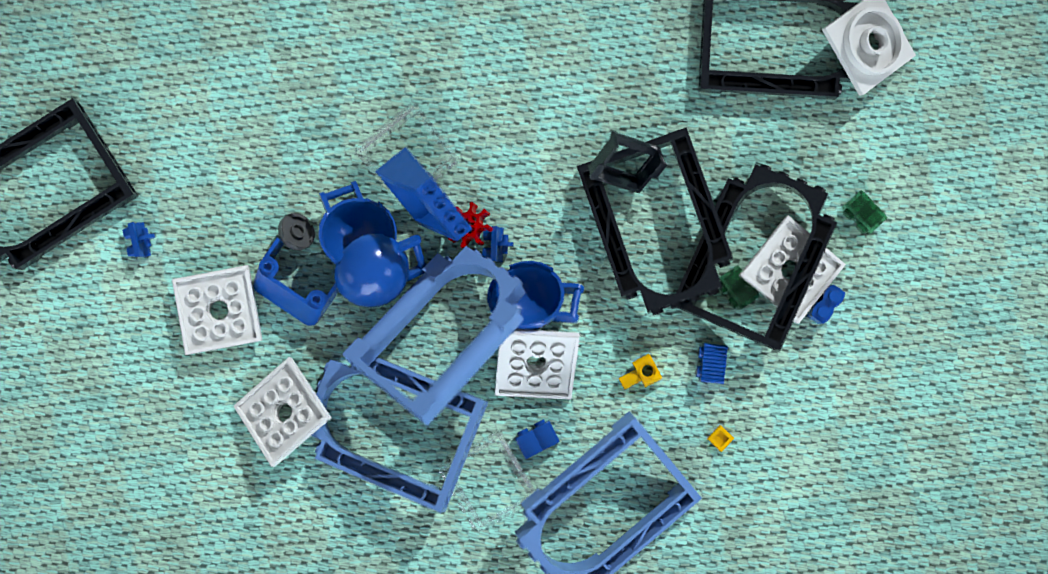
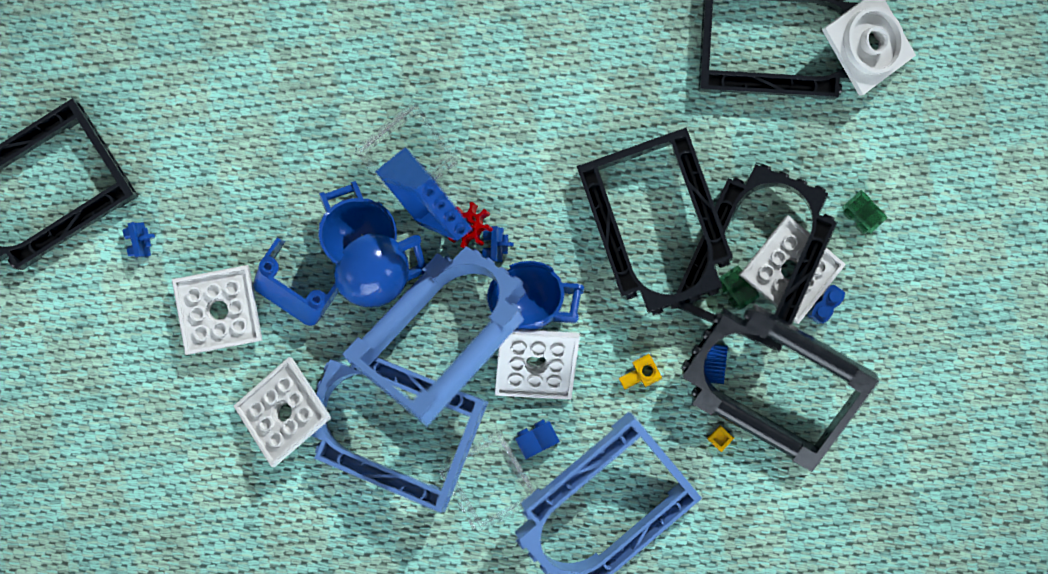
dark grey tile [278,213,315,251] -> none
black piece [588,131,667,194] -> none
none -> black door [681,304,879,472]

